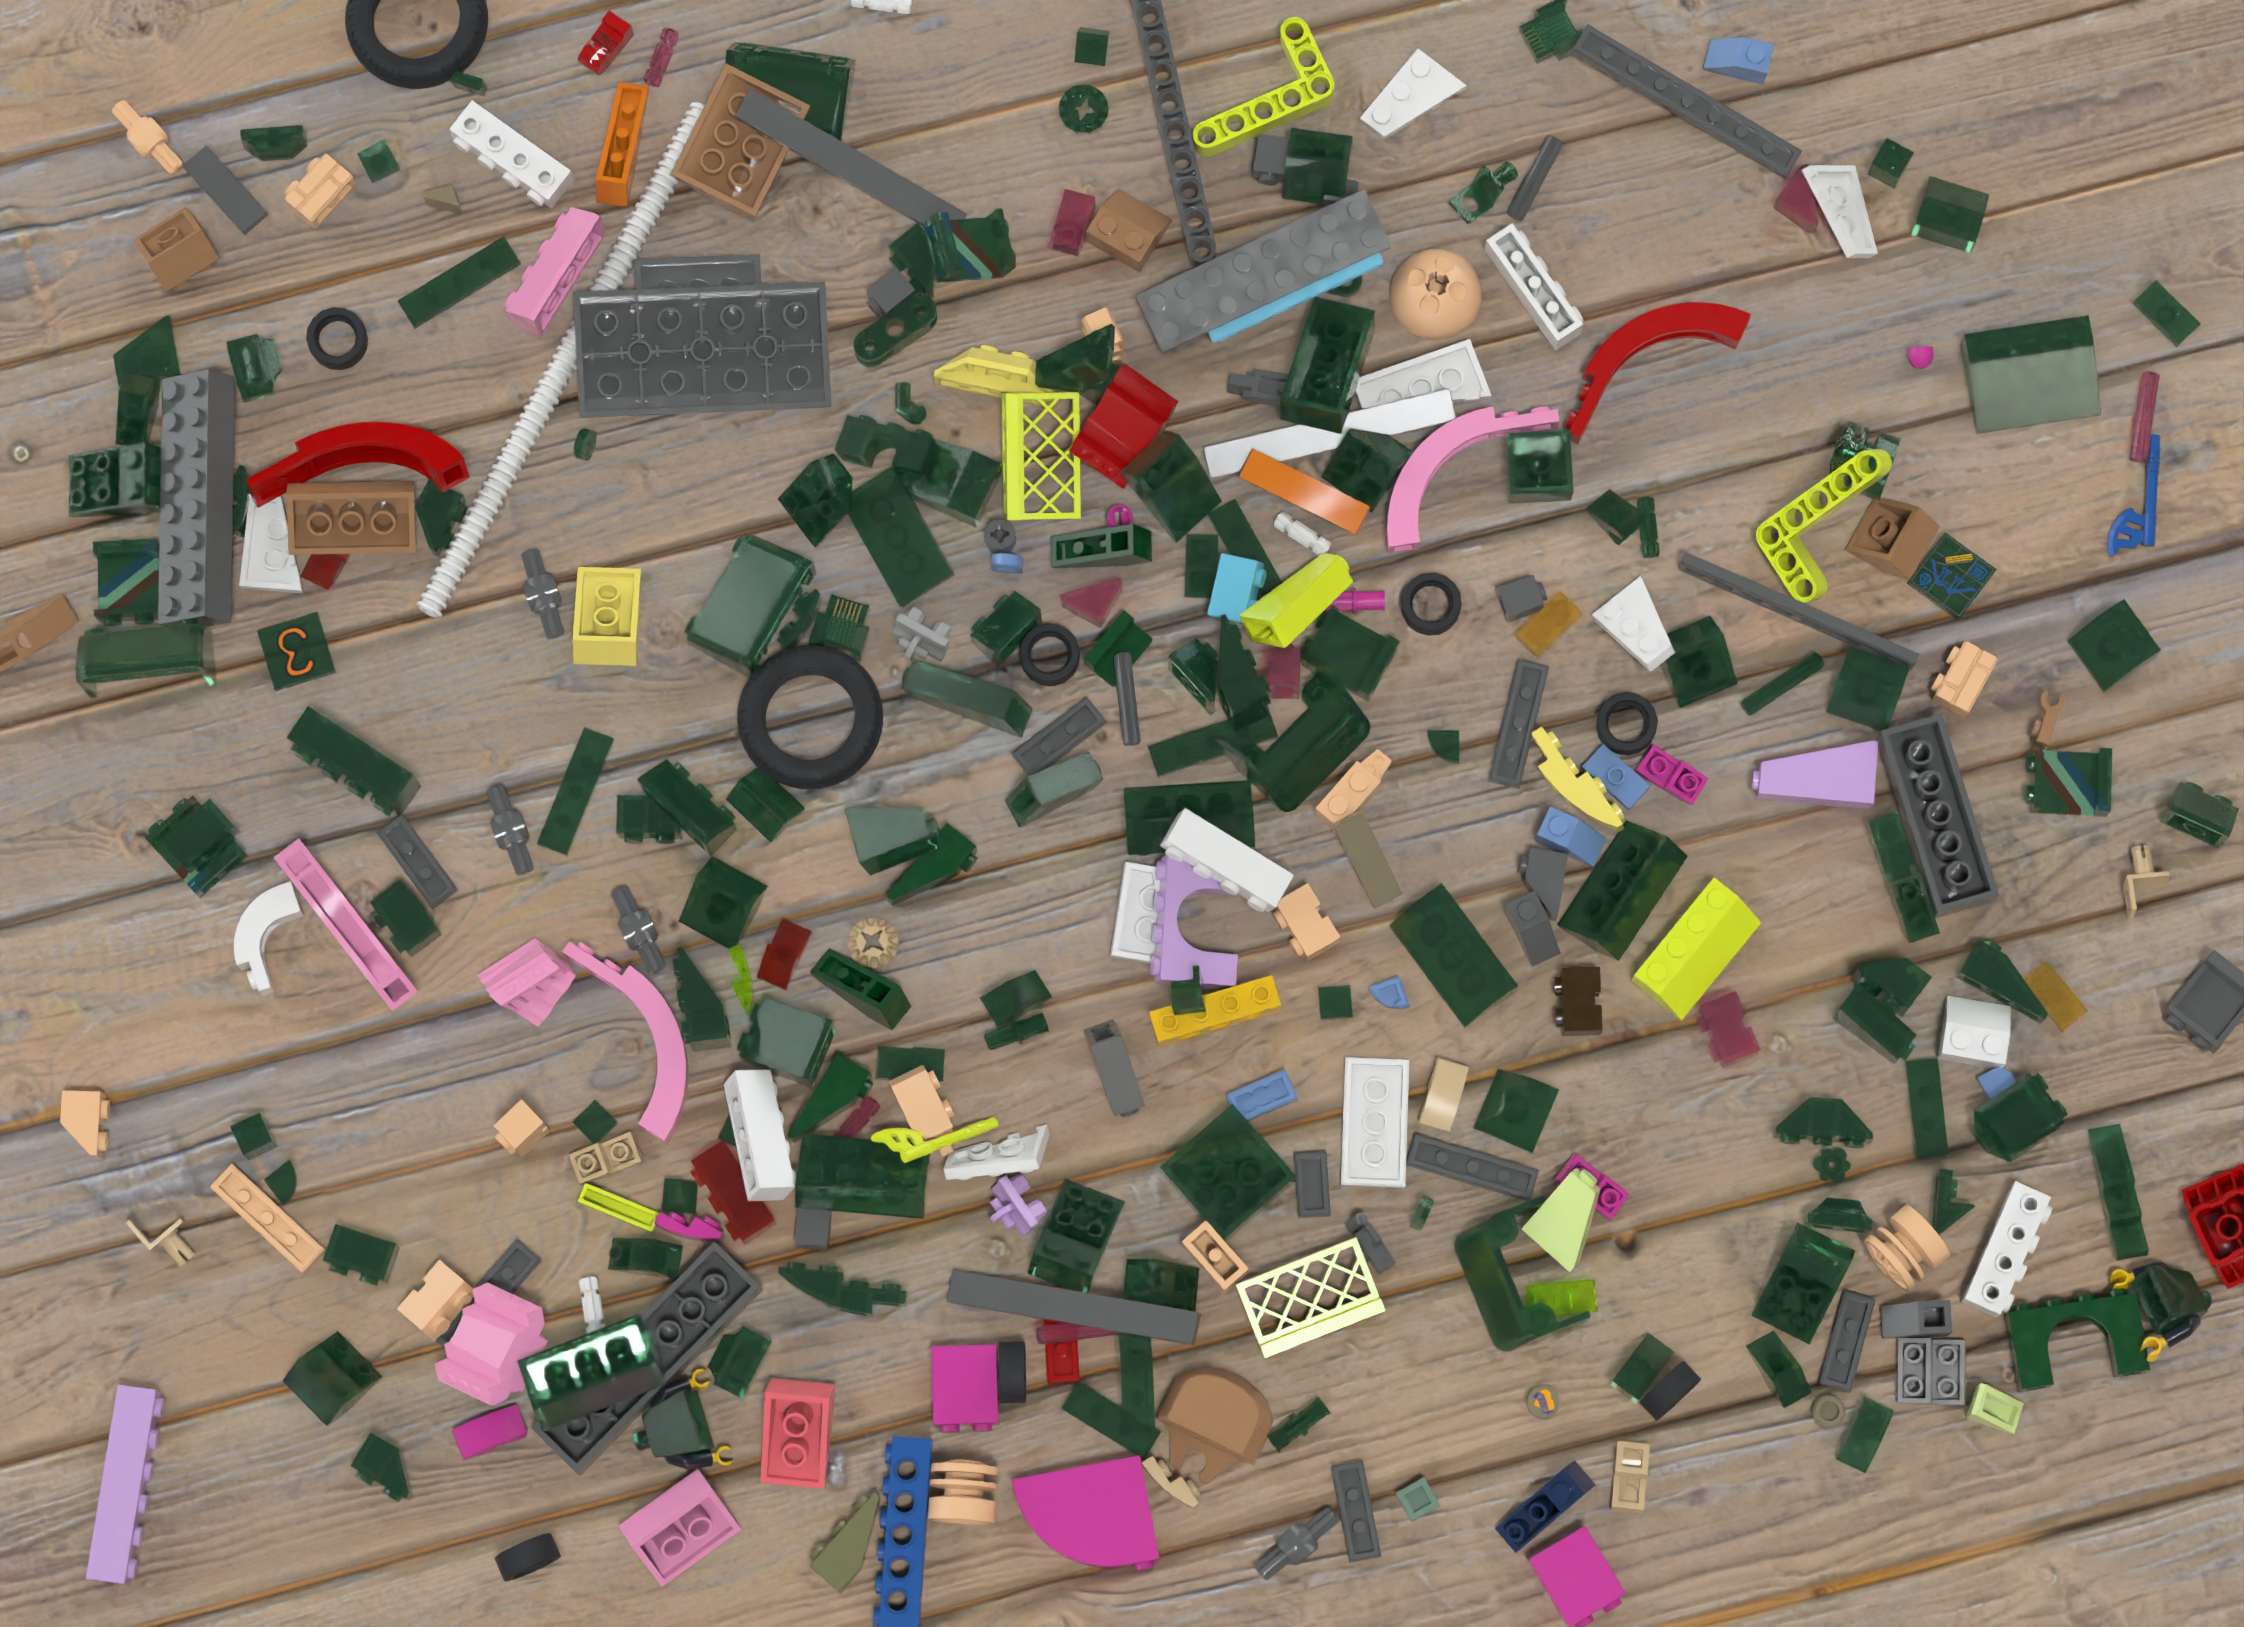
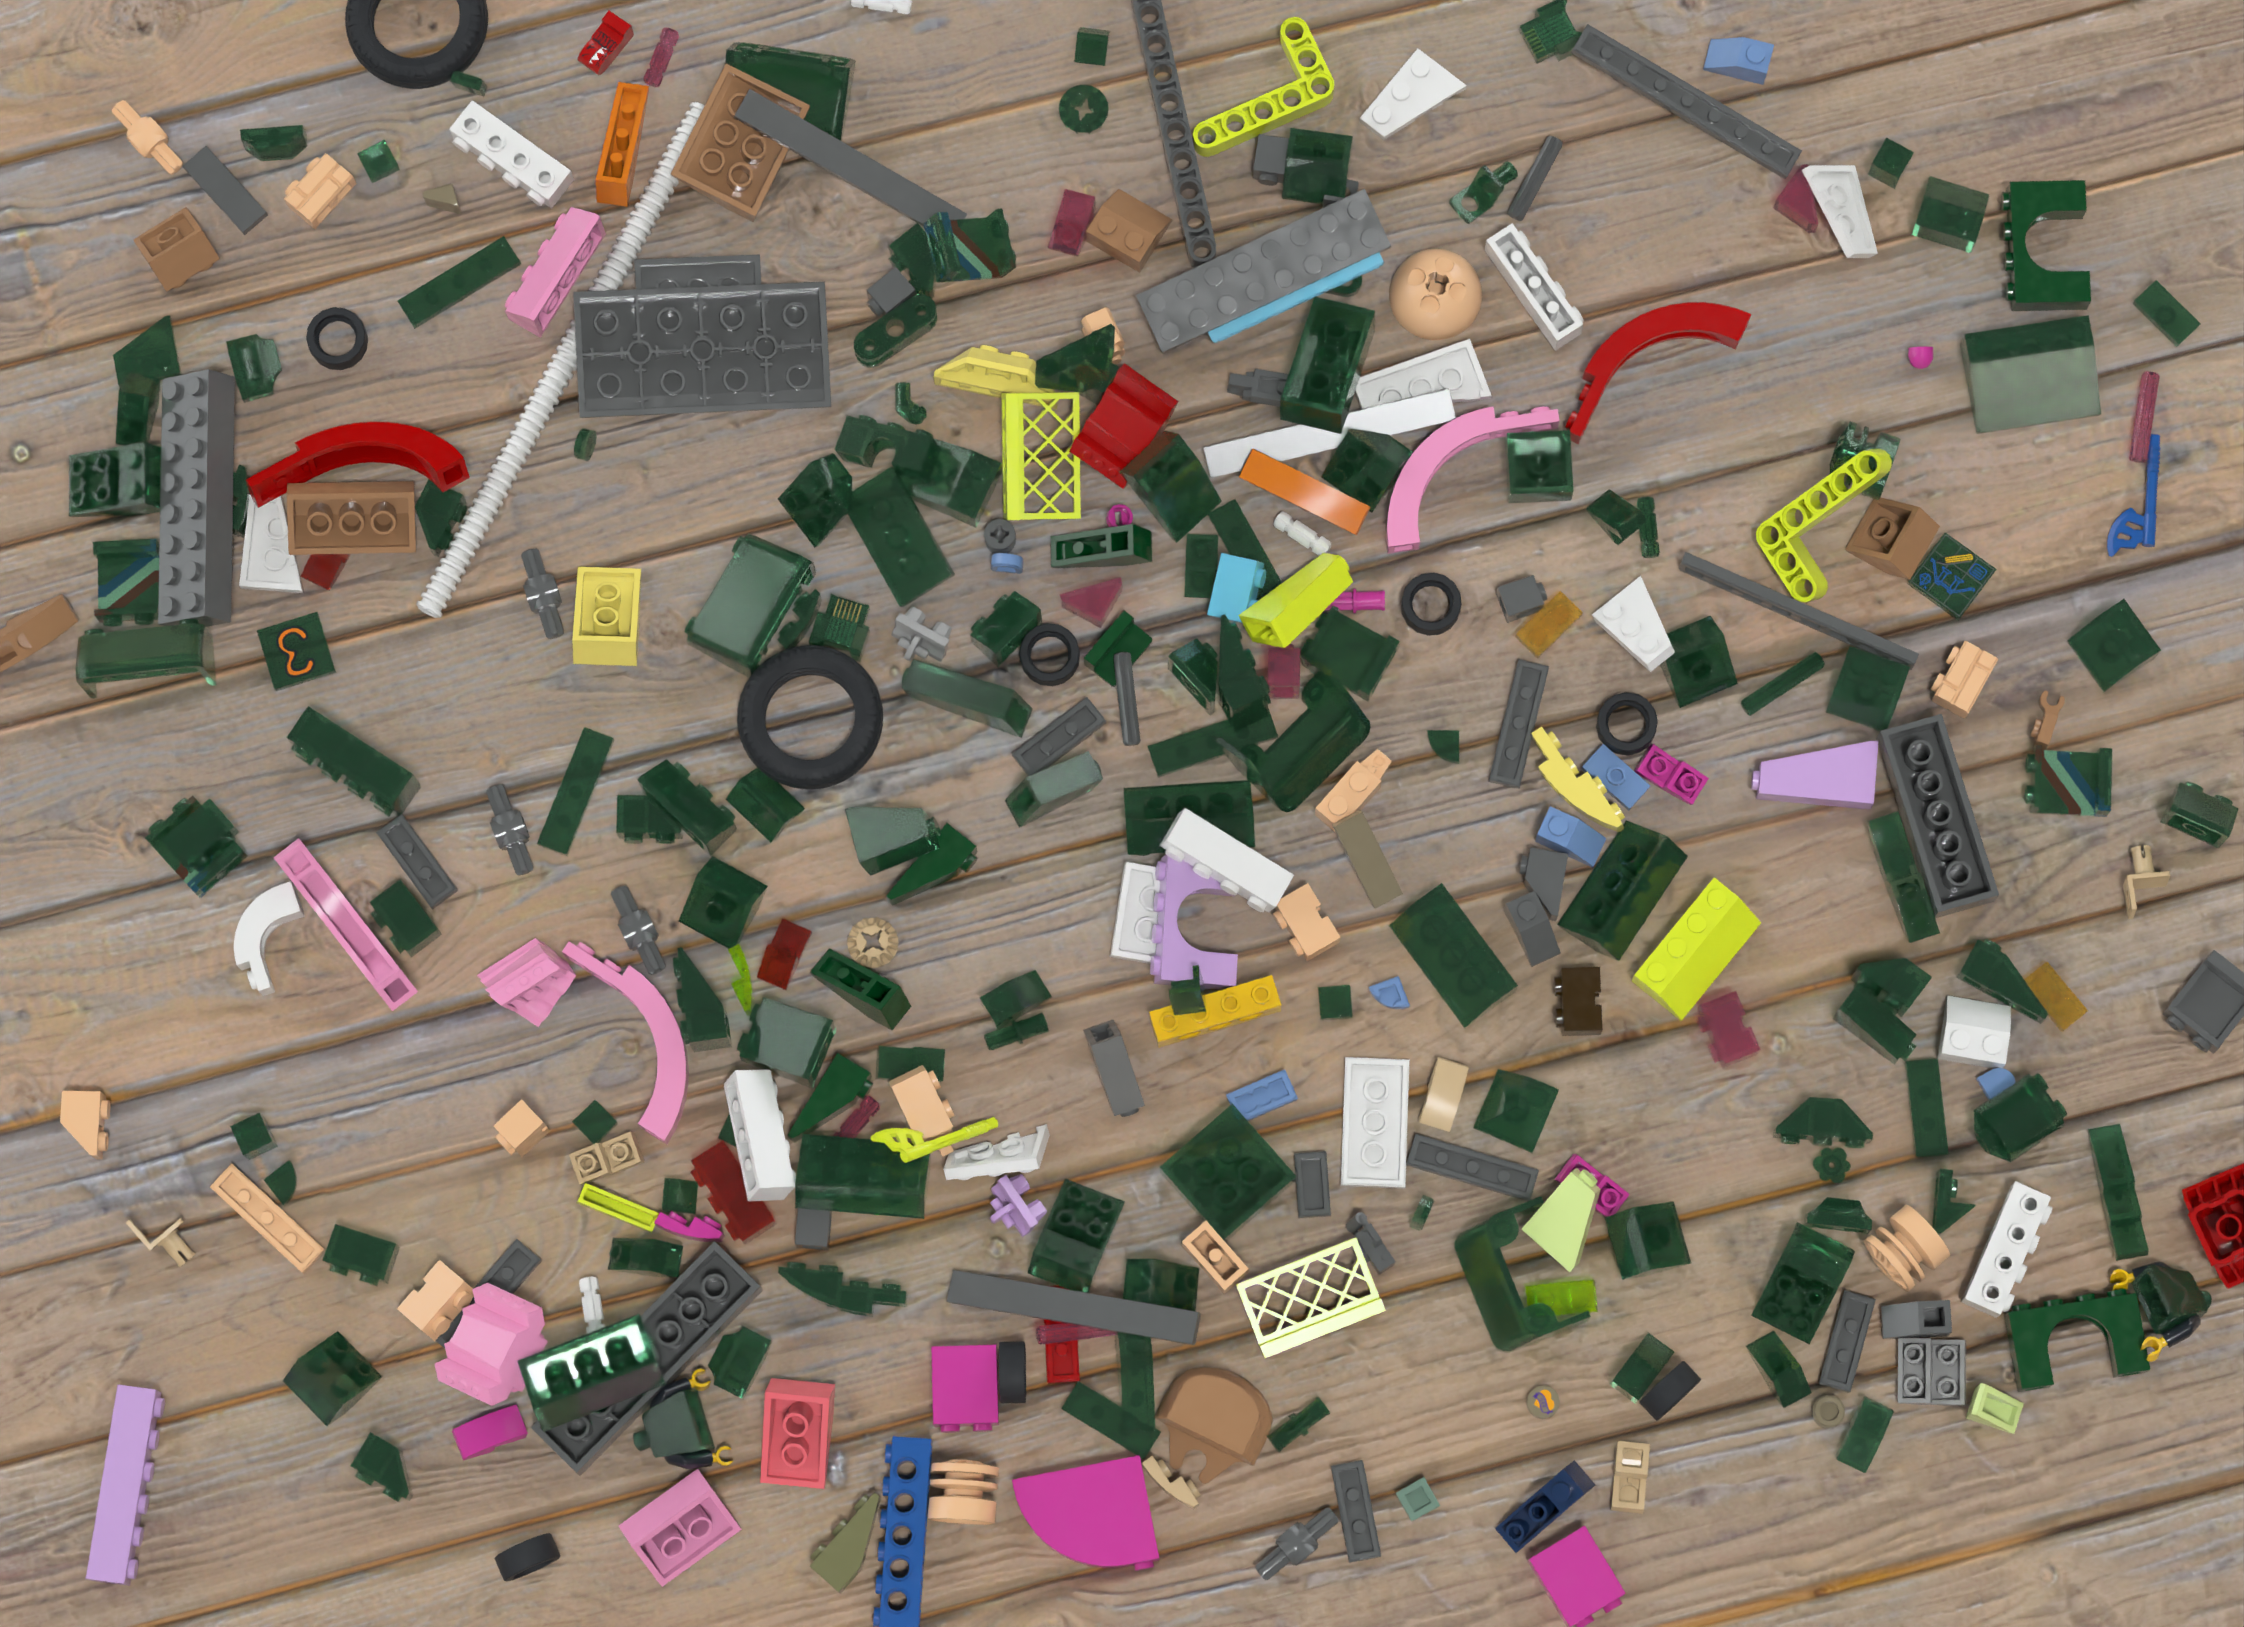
none -> clear green slope [1605,1201,1691,1280]
none -> dark green arch [2001,180,2091,311]

